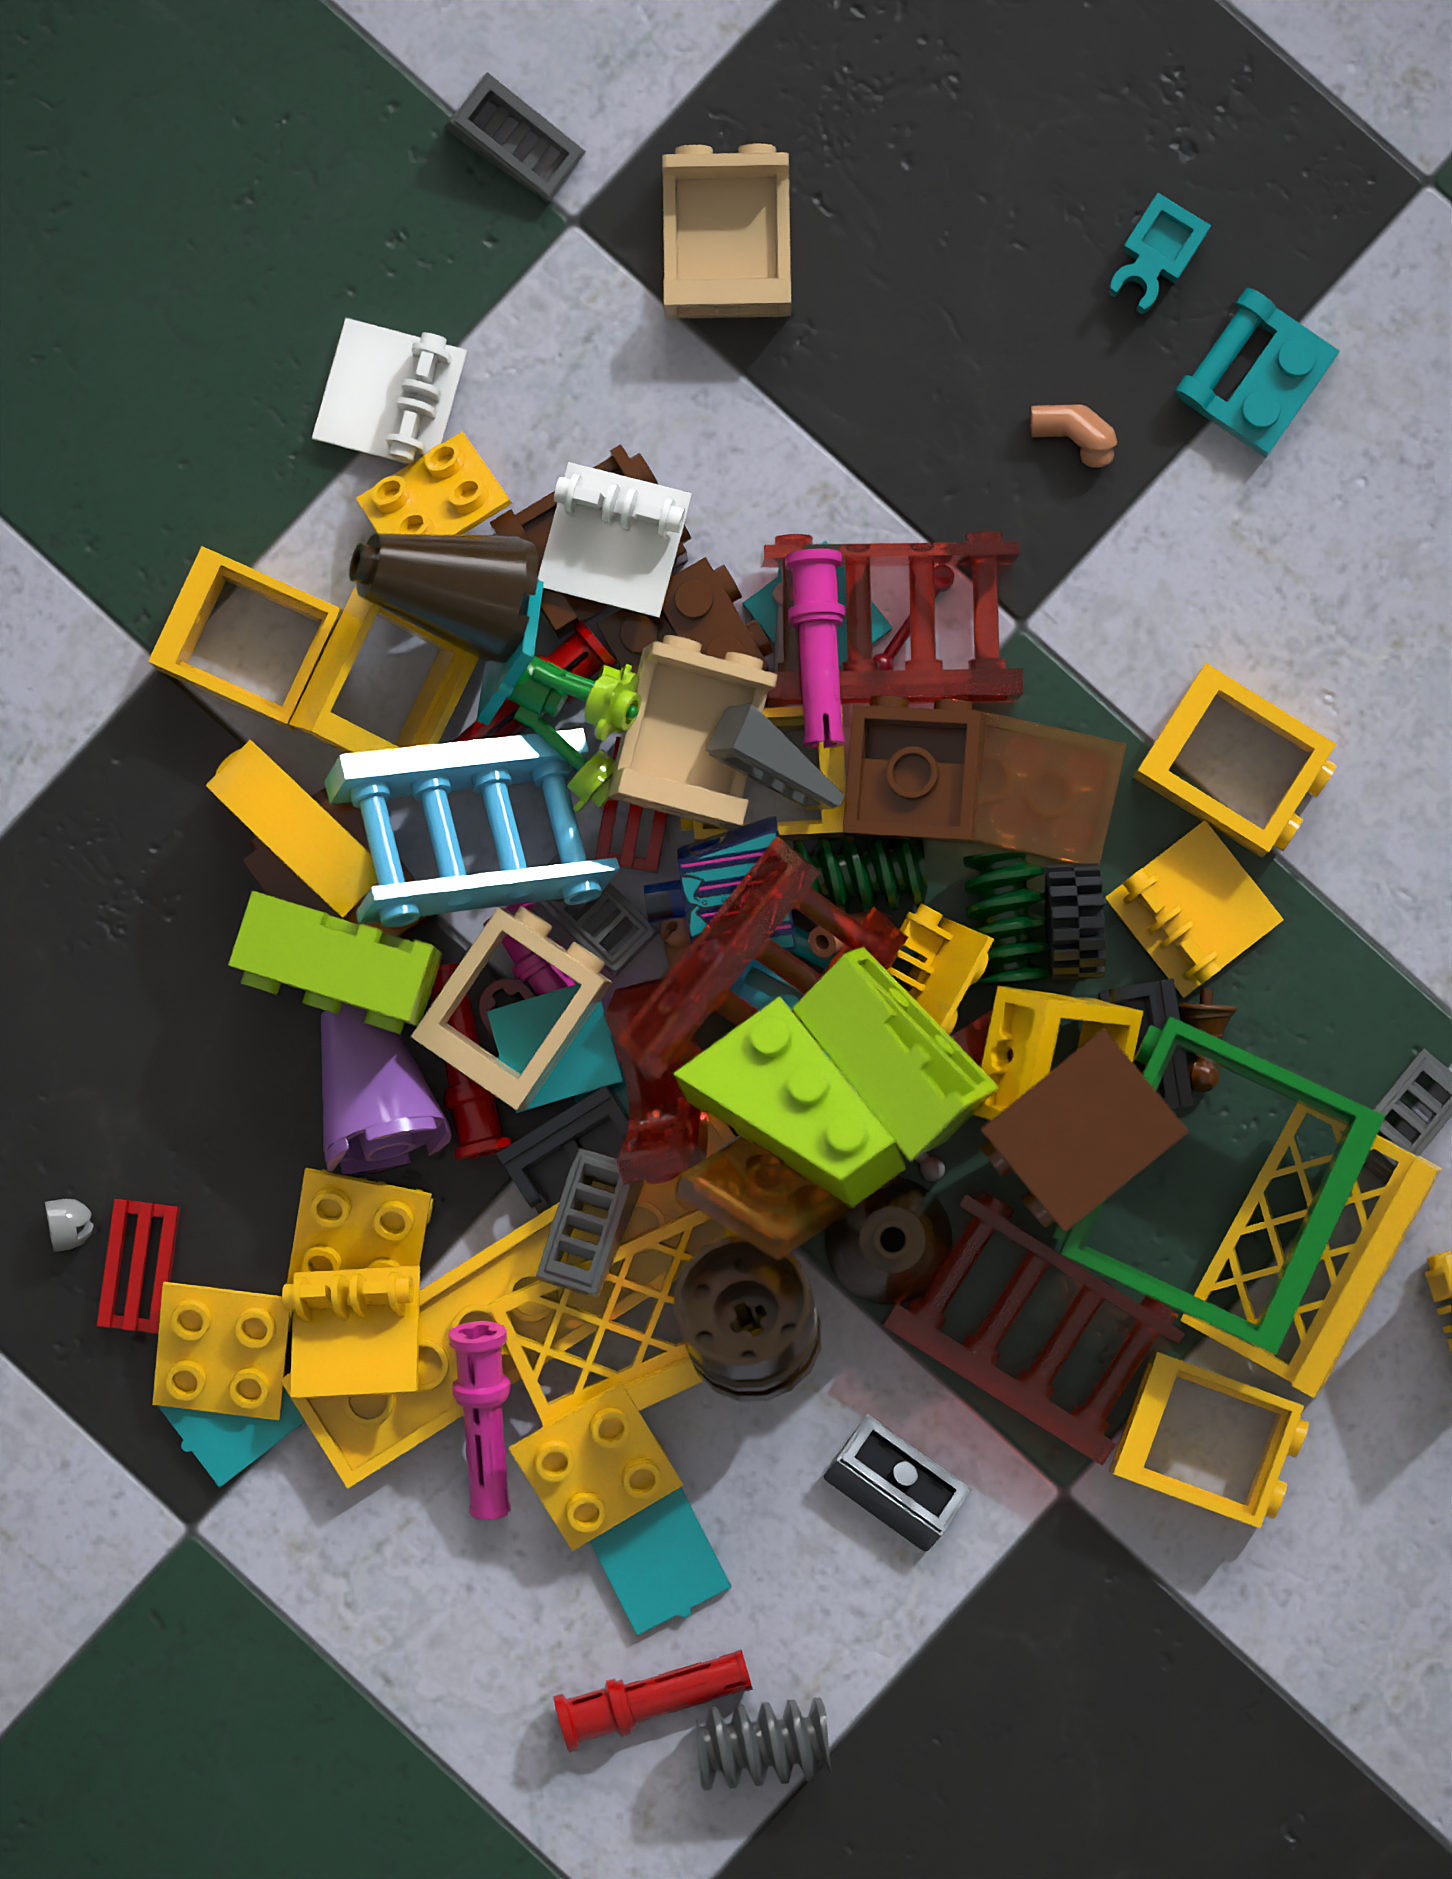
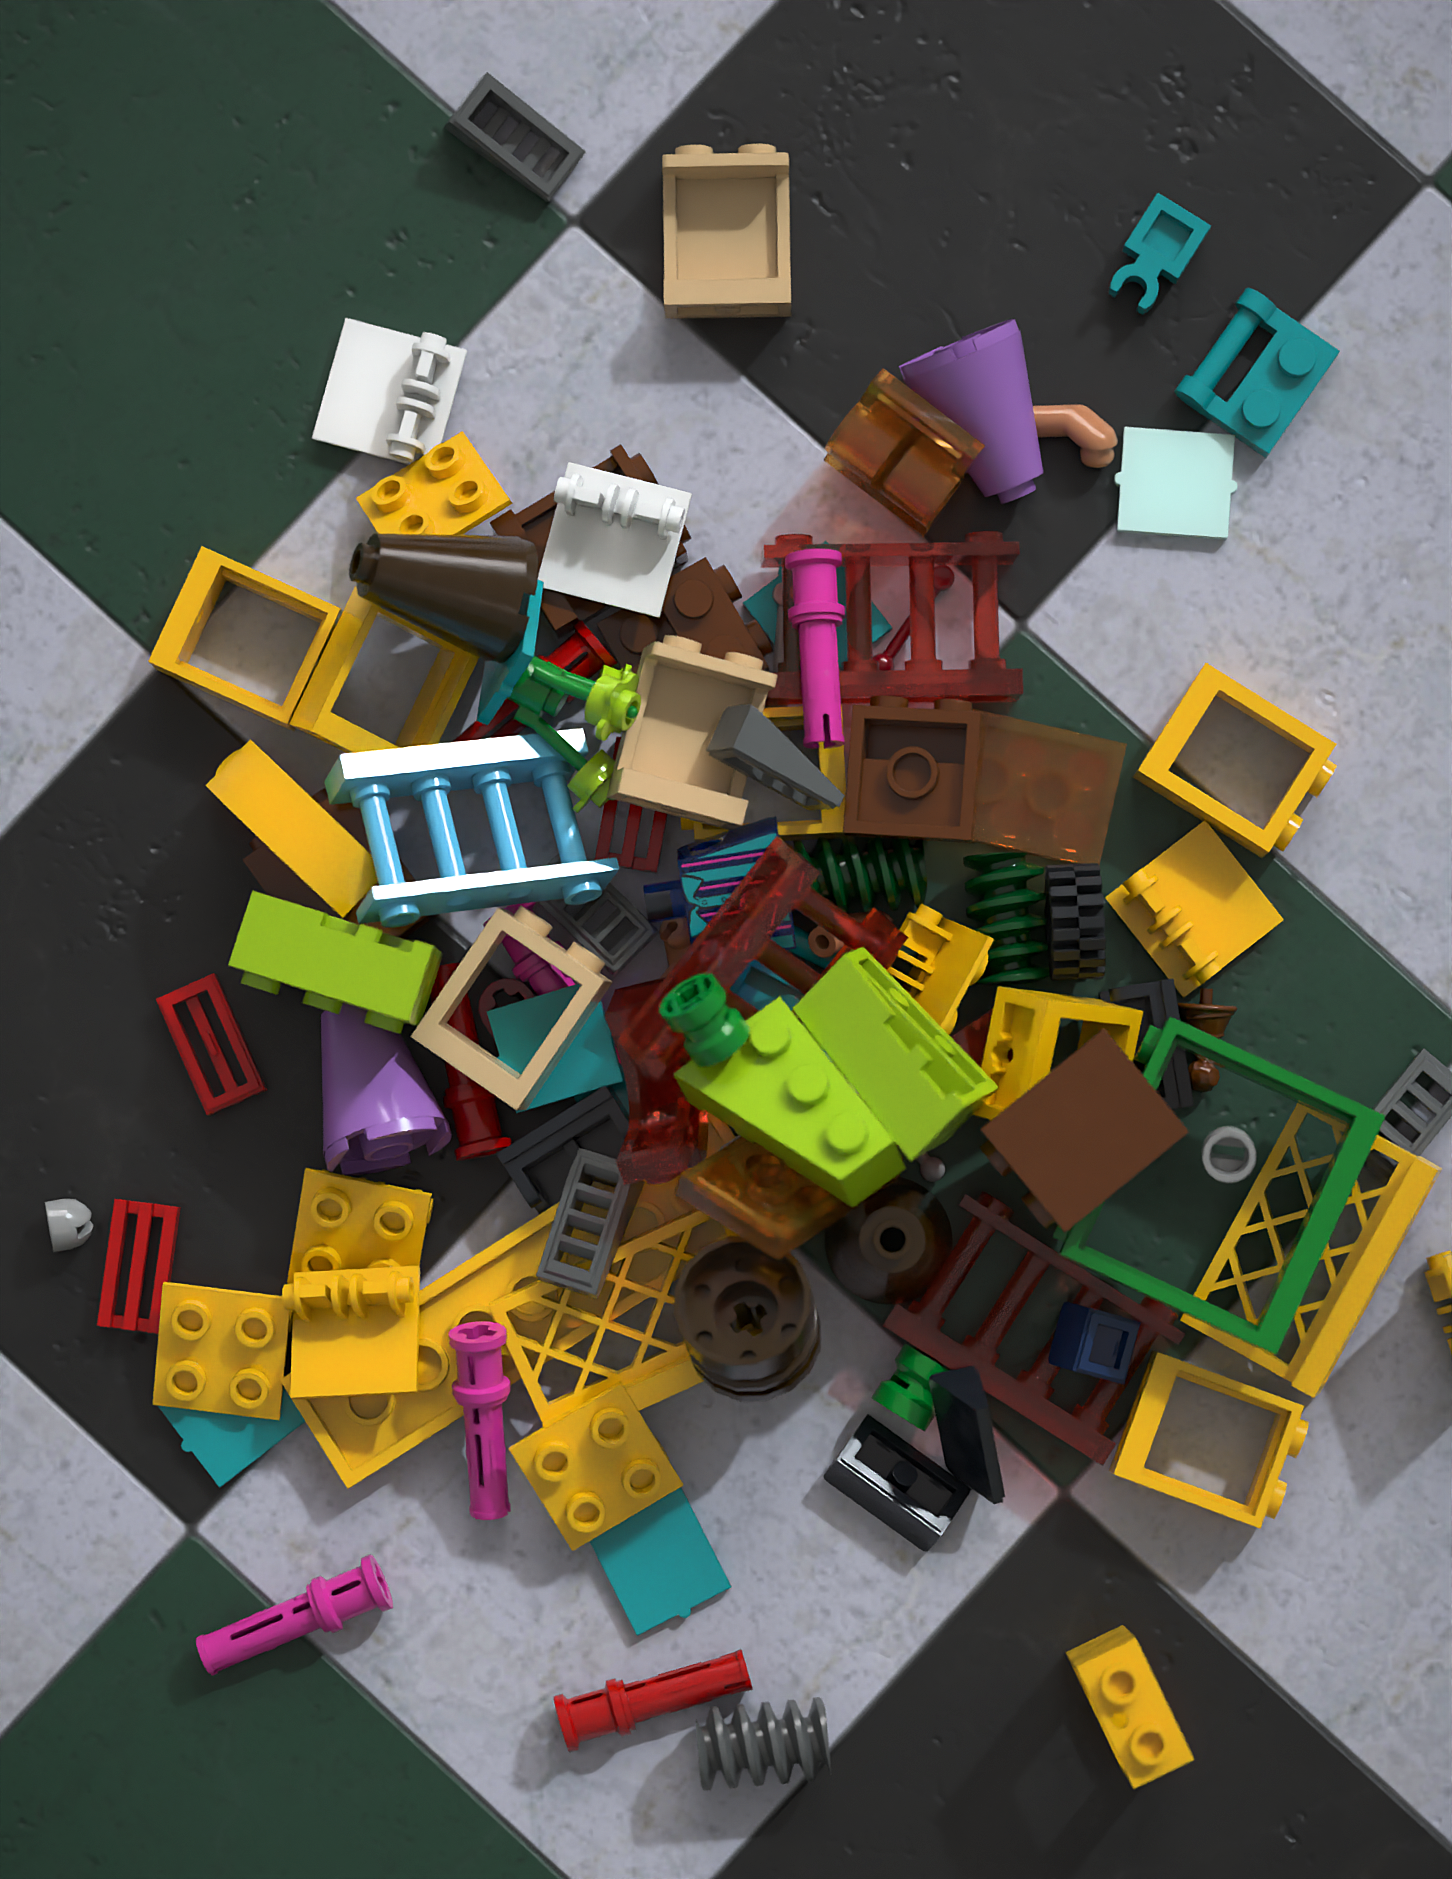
none -> red tile [156,973,268,1116]
none -> dark pink pin [196,1554,393,1676]
none -> green wheel [659,973,750,1067]
none -> clear orange plate [824,368,985,536]
none -> green wheel [871,1343,949,1432]
none -> medium lavender cone [899,319,1044,504]
none -> black slope [929,1365,1005,1504]
none -> dark blue slope [1048,1302,1141,1384]
none -> yellow window [1065,1625,1194,1788]
none -> light aqua piece [1114,427,1238,540]
none -> light grey hinge [1202,1127,1256,1182]

